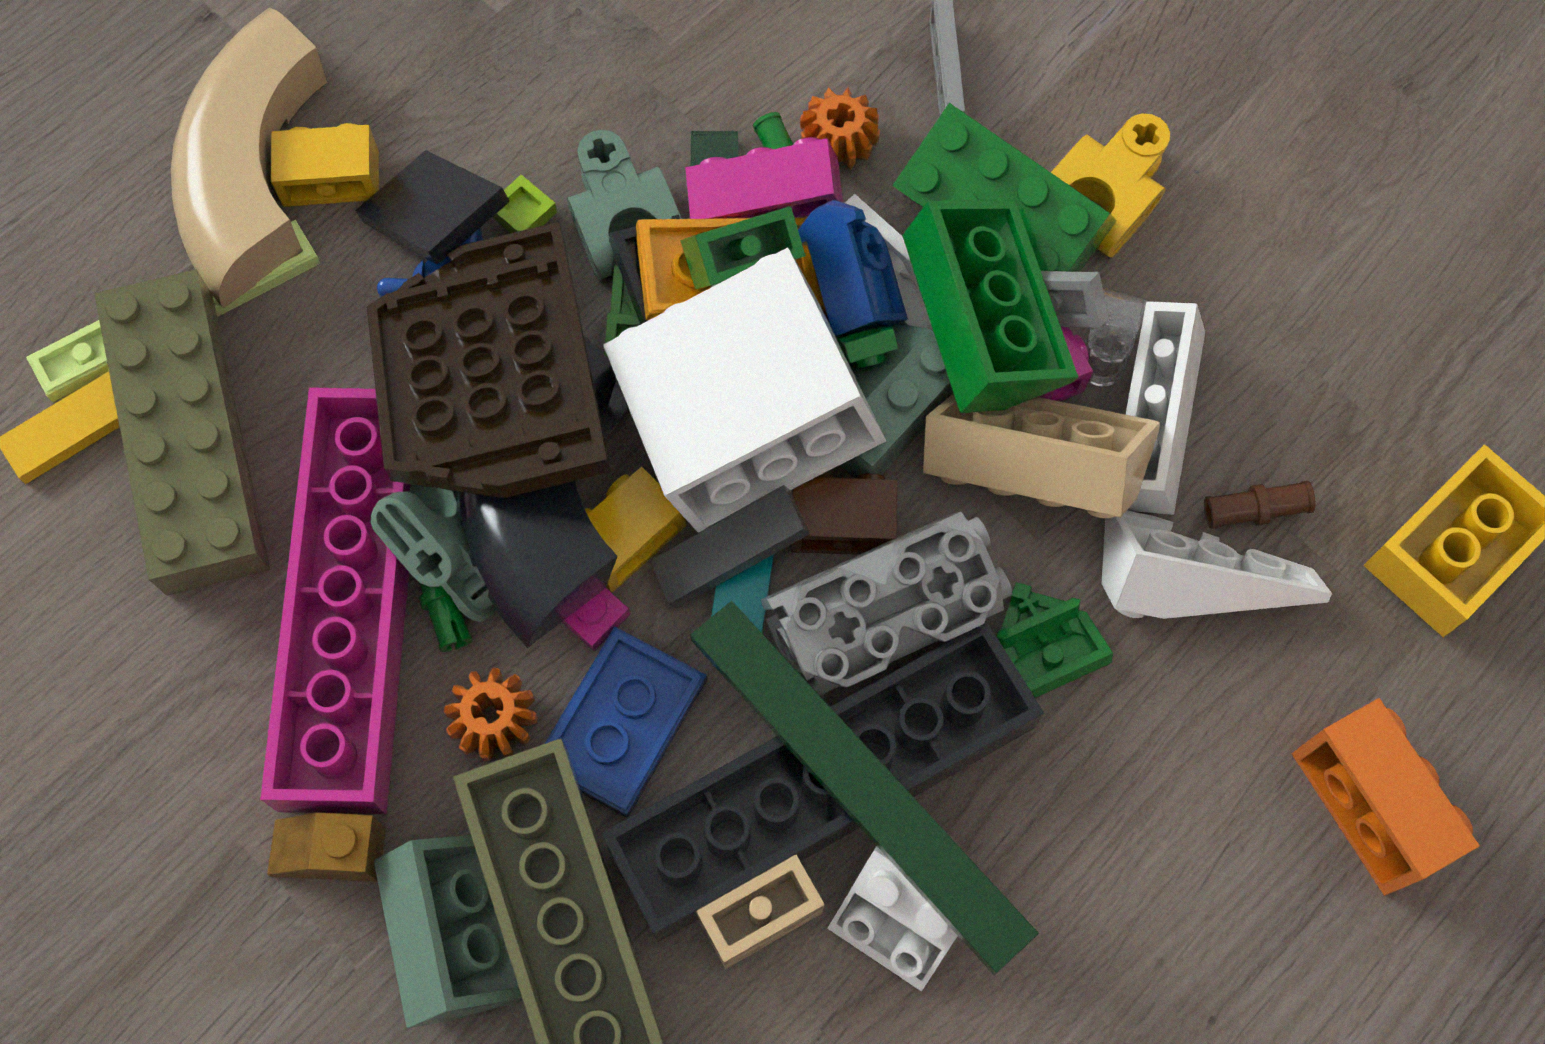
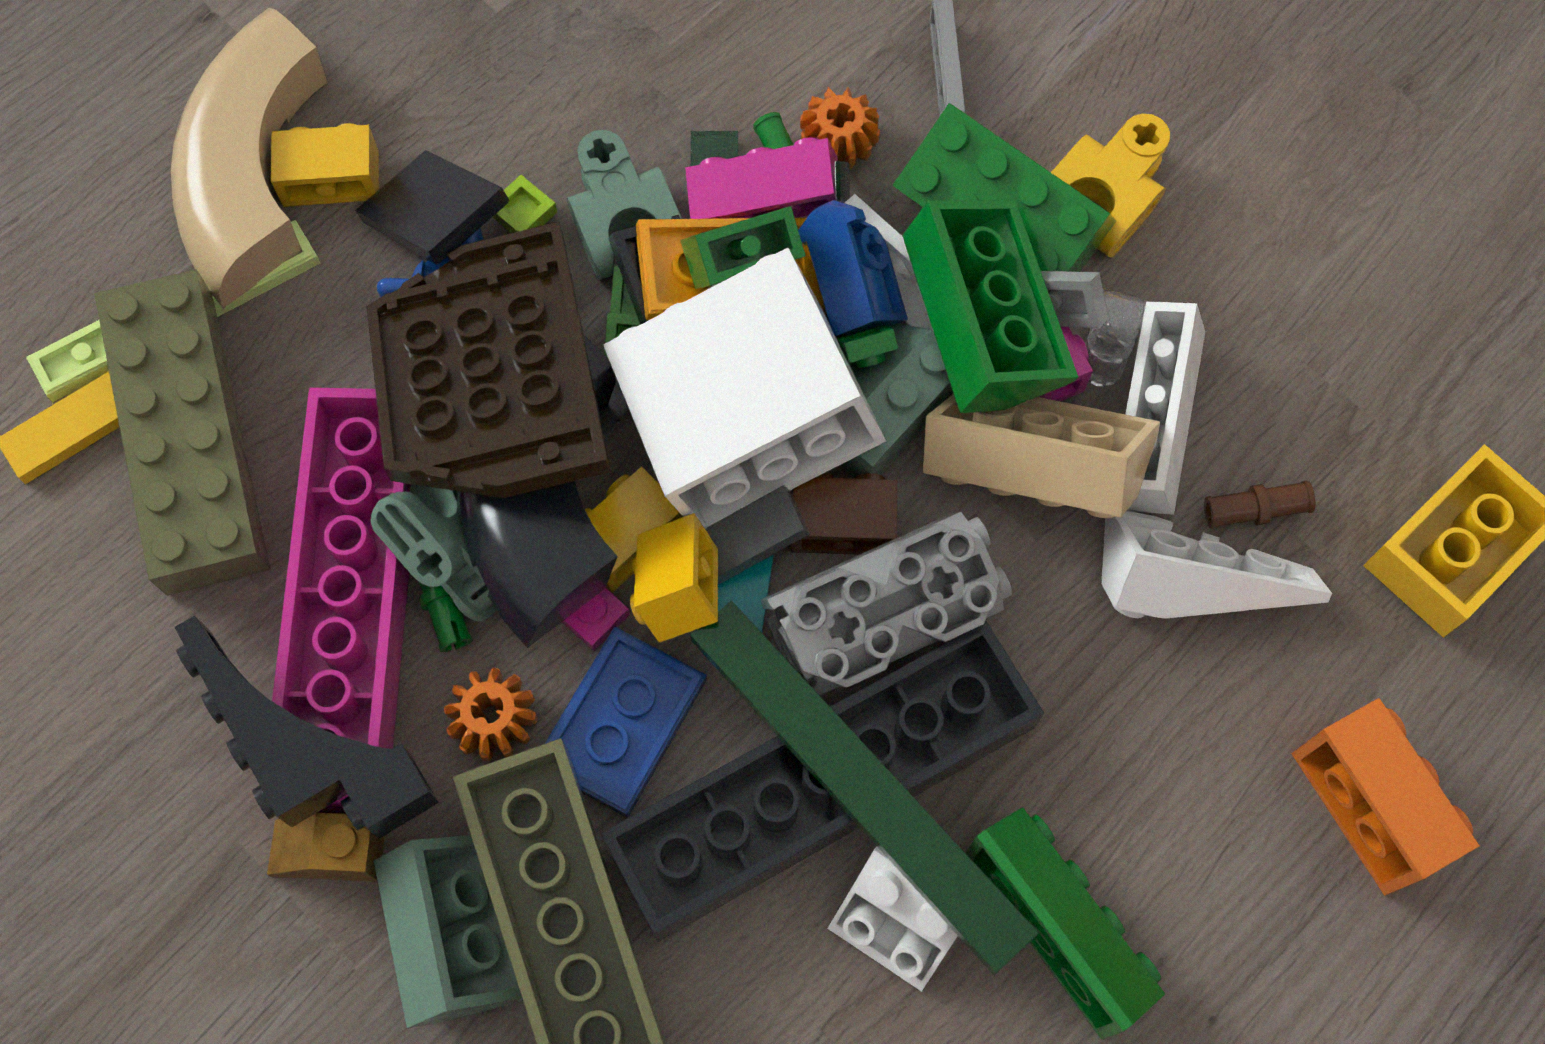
tan brick [696,855,825,969] -> none
green slope [997,582,1113,698] -> none
none -> black arch [174,616,439,839]
none -> yellow brick [630,513,718,643]
none -> black sticker [835,161,850,202]
none -> green slope [965,807,1165,1039]

